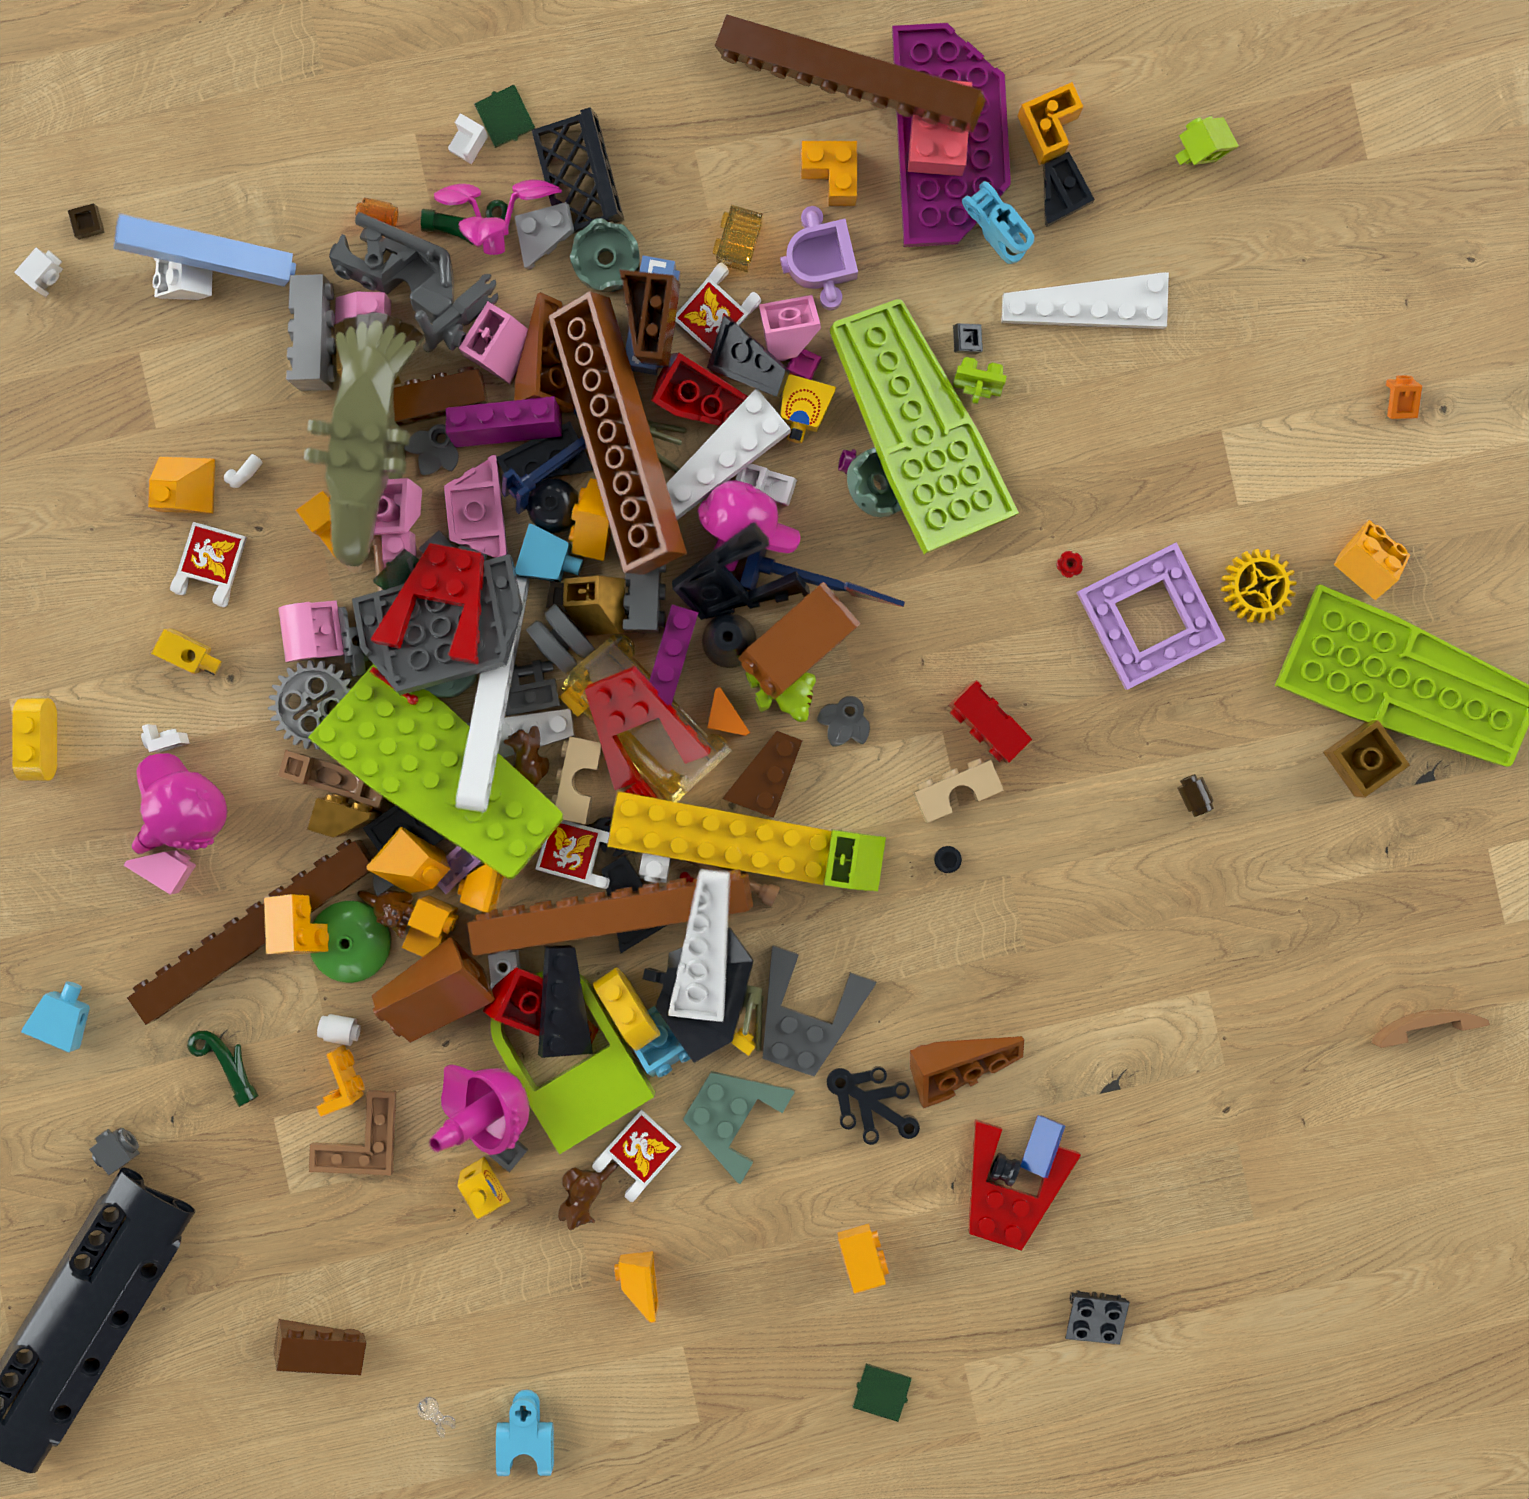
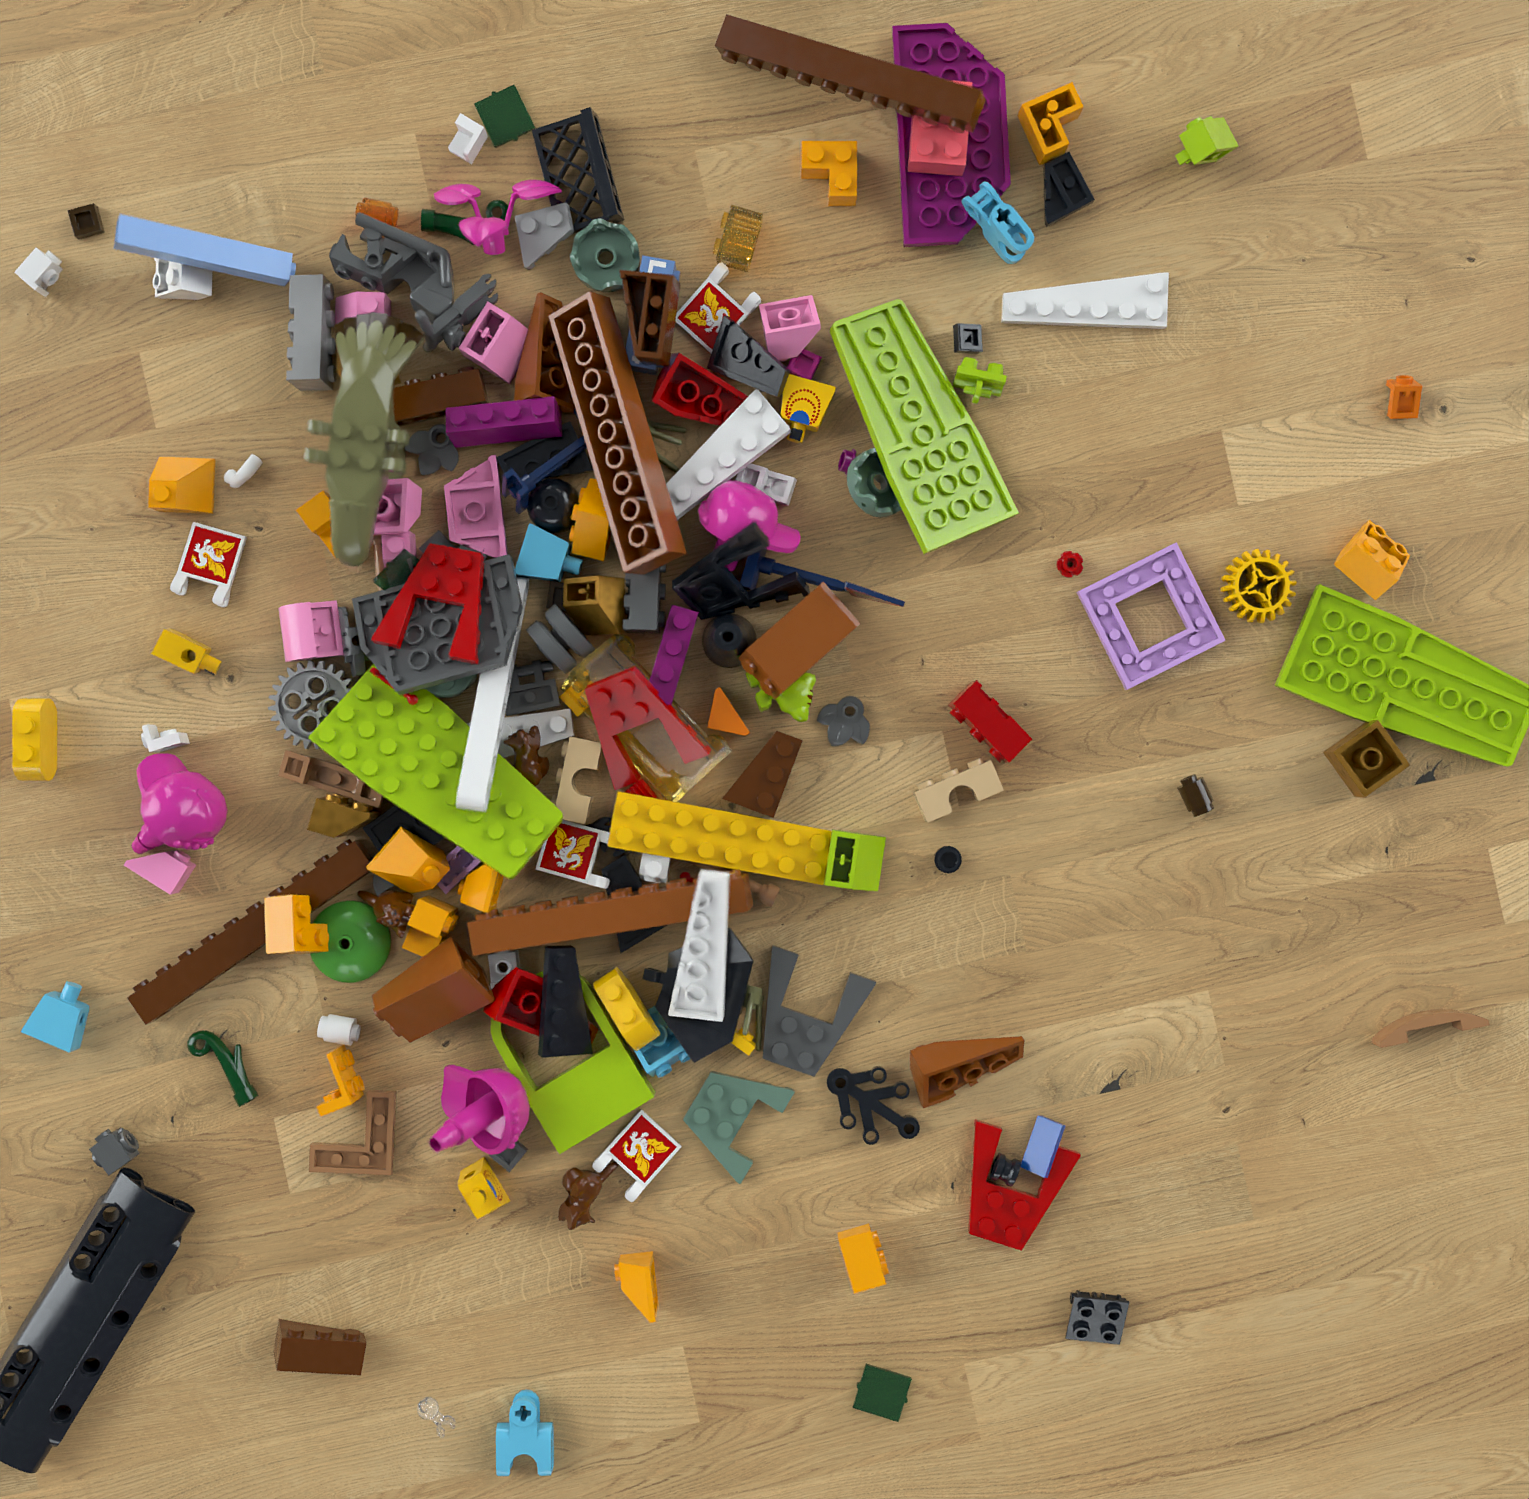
lavender piece [780,206,858,310] -> none

